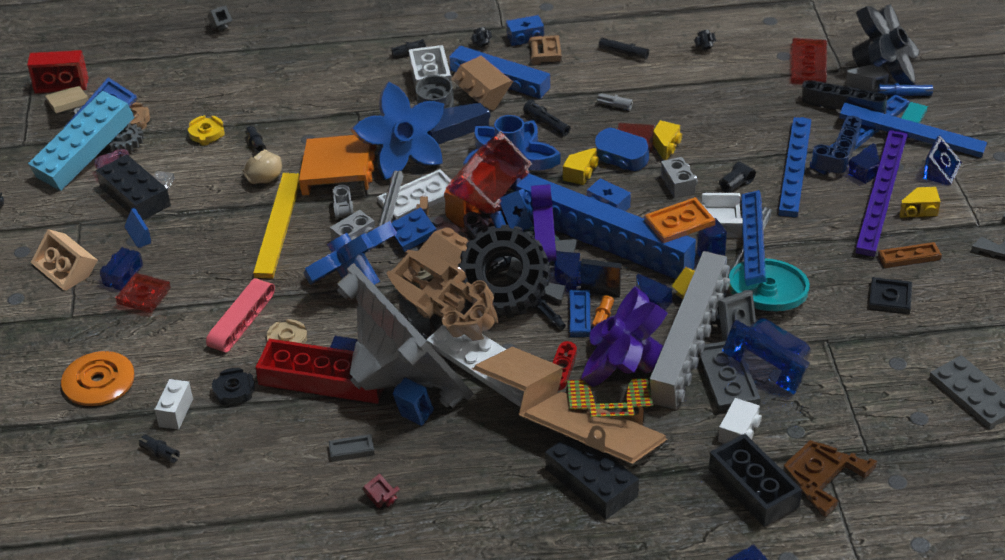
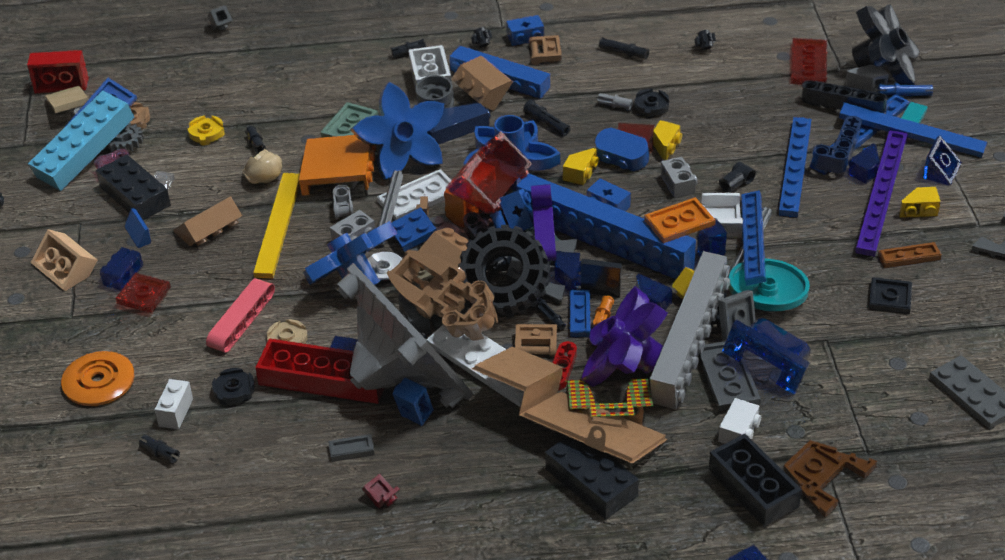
none -> medium nougat slope [173,196,242,246]
none -> sand green plate [320,102,378,138]
none -> white dish [368,252,402,280]
none -> medium nougat plate [515,324,557,357]
none -> black plate [634,89,669,118]

